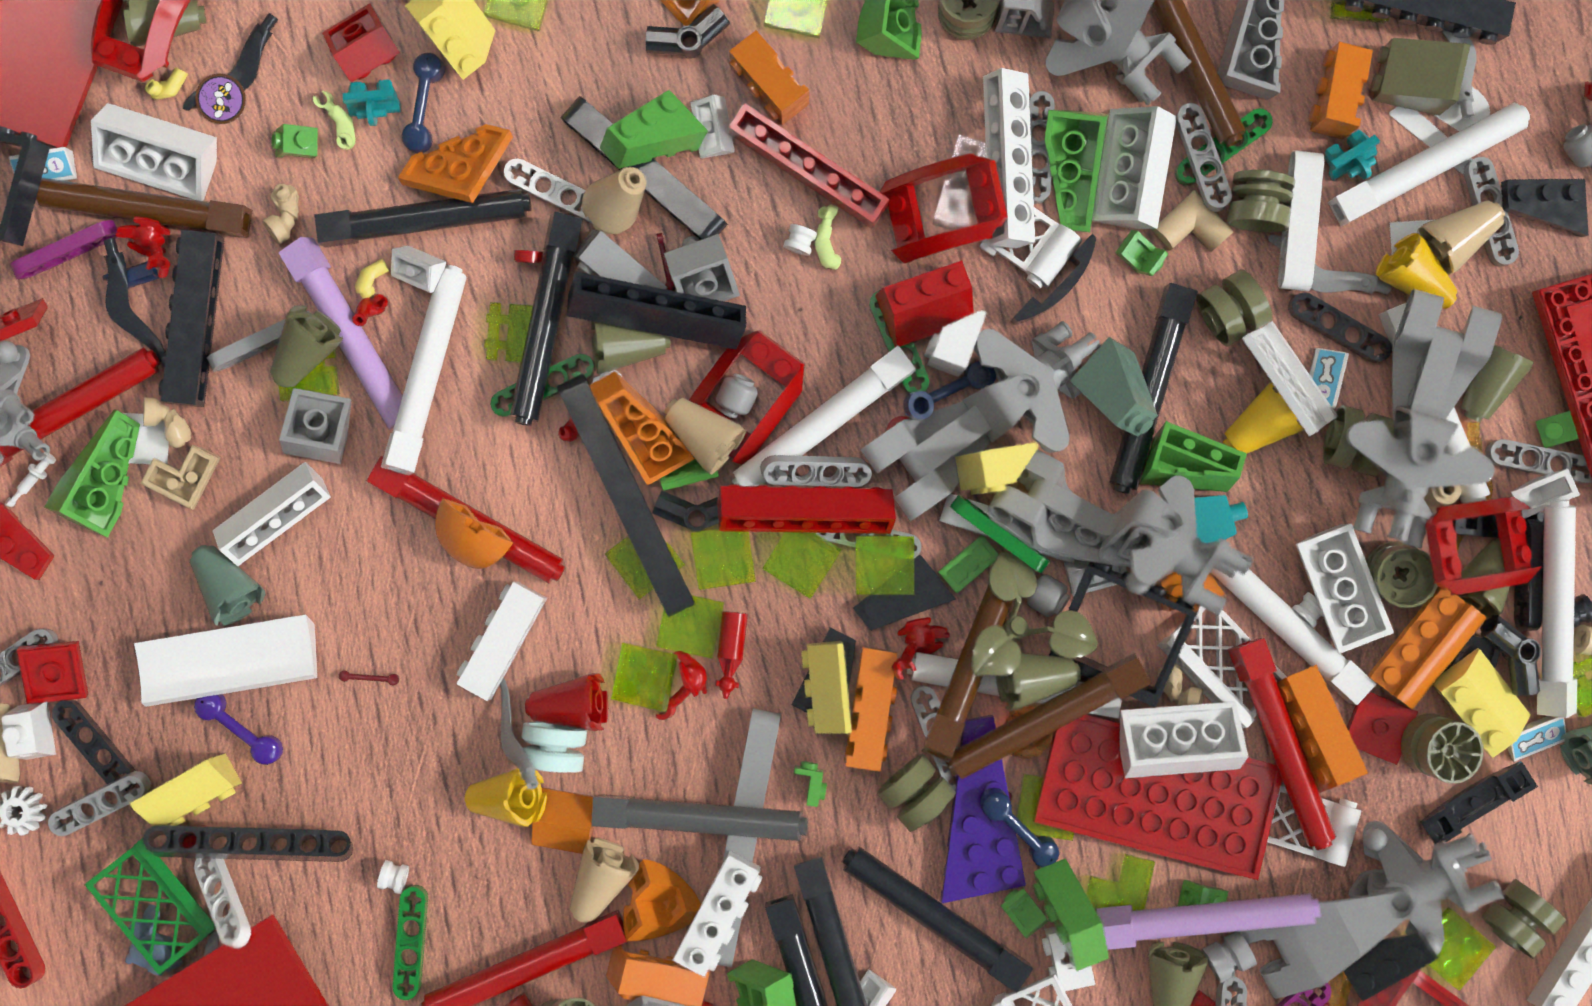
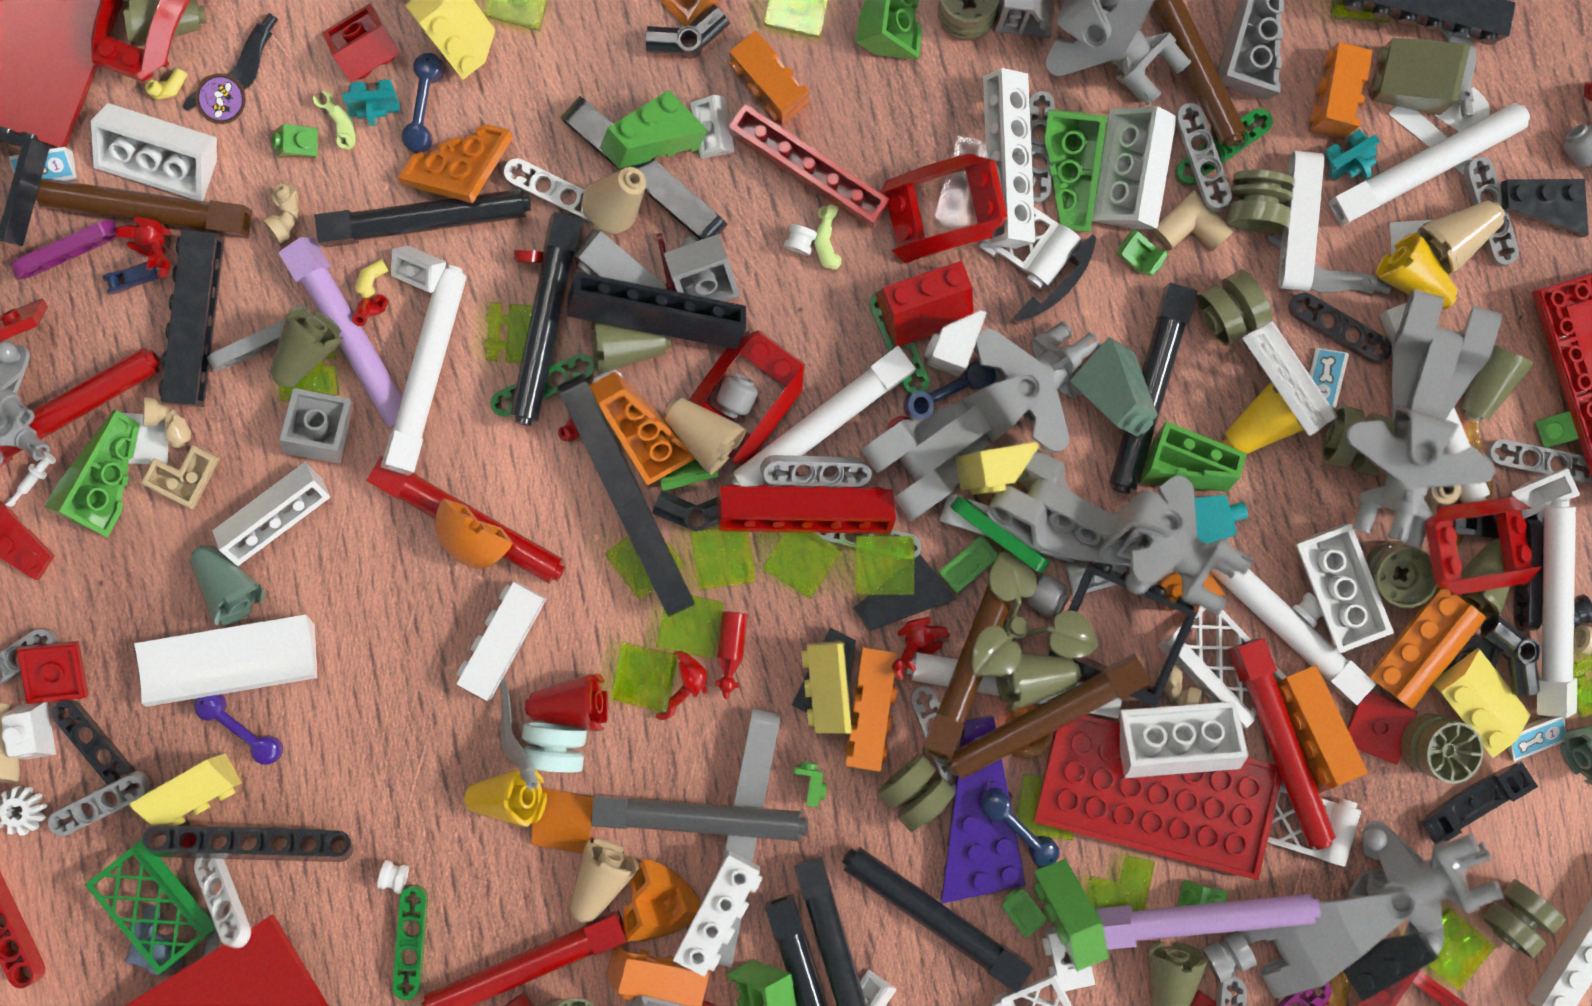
black piece [103,238,164,362] -> none
dark red hinge [339,670,400,686] -> none

